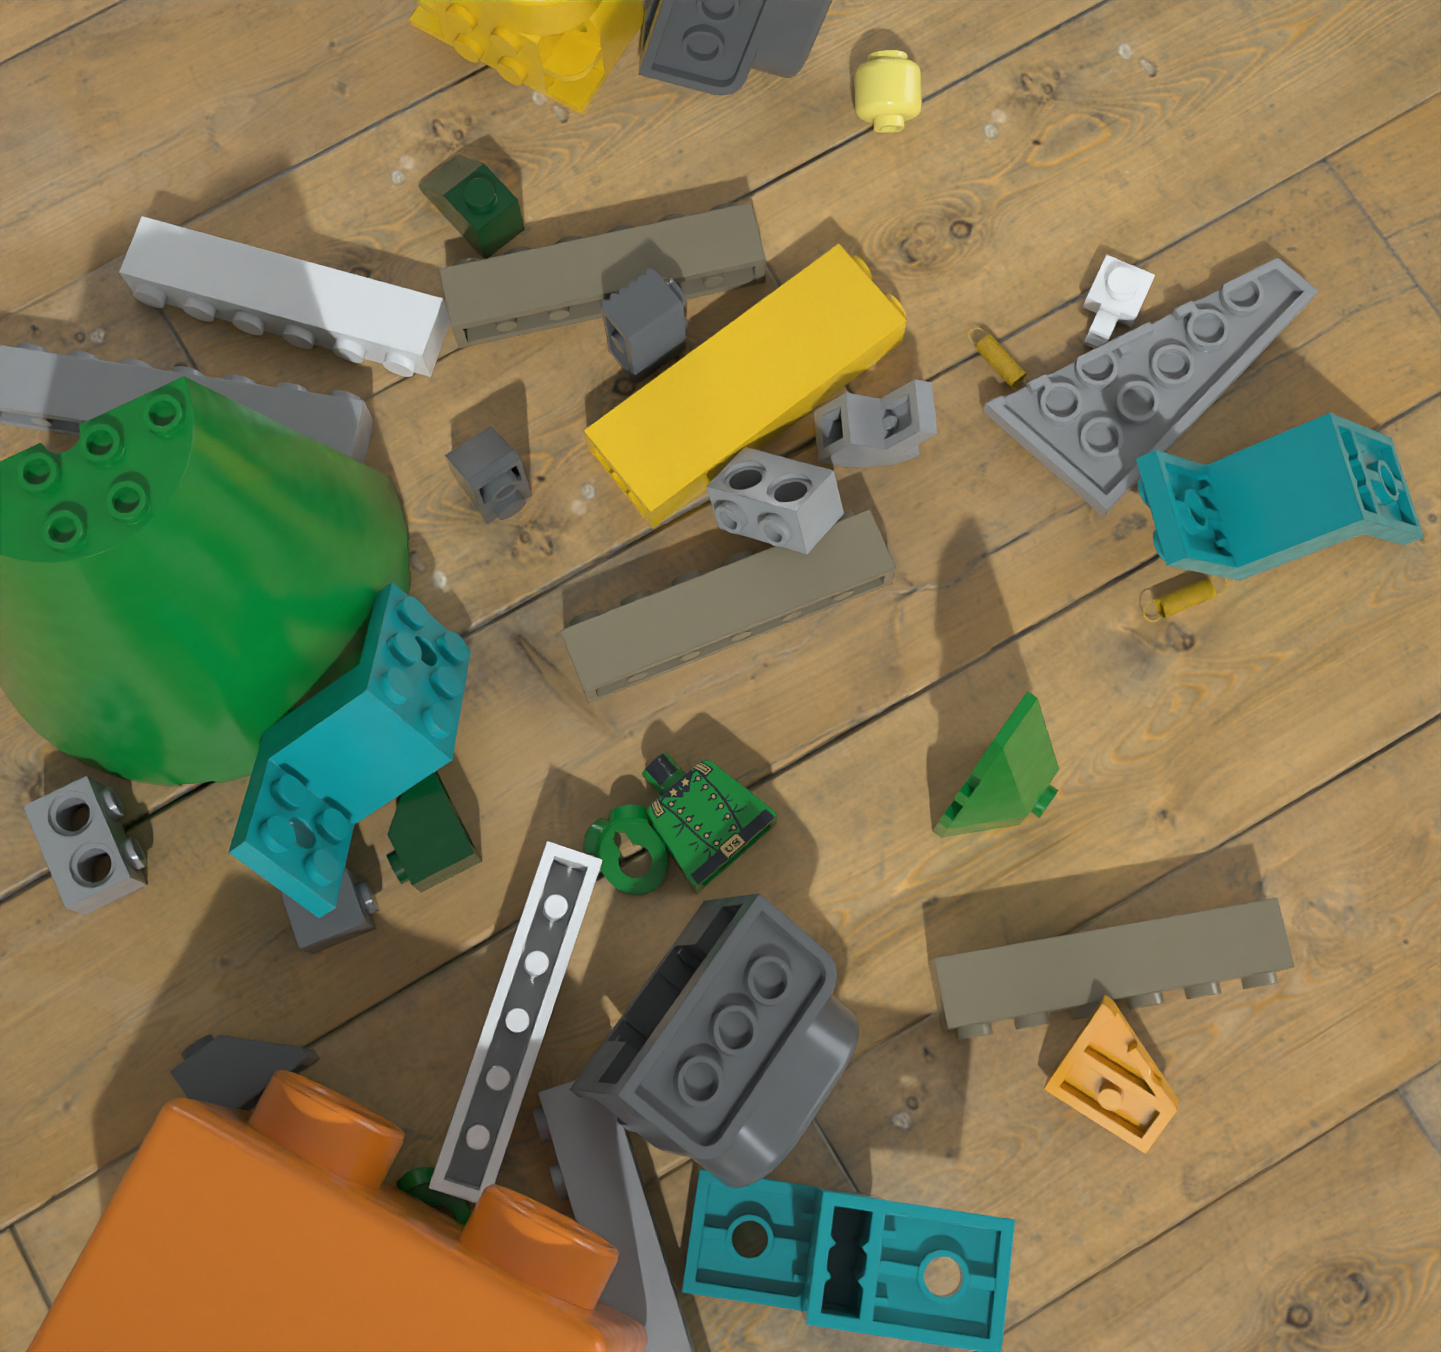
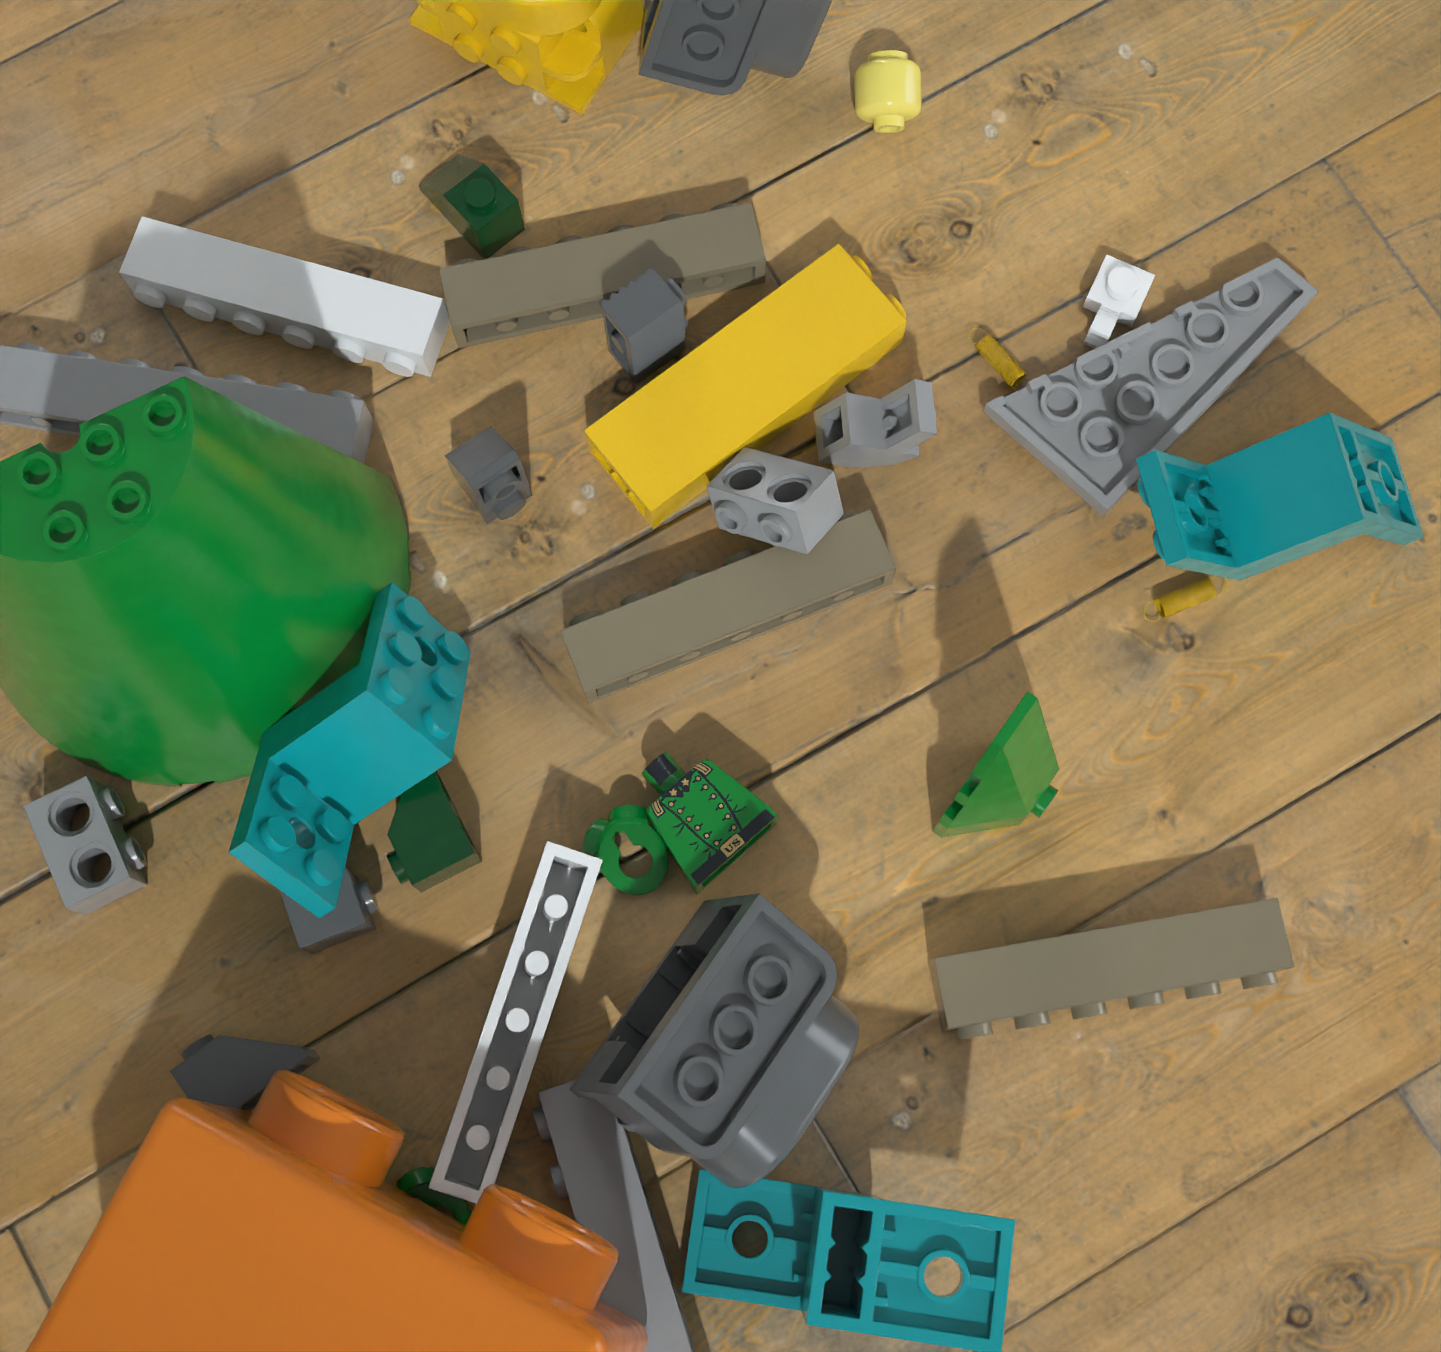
light orange wing [1044,994,1179,1154] -> none

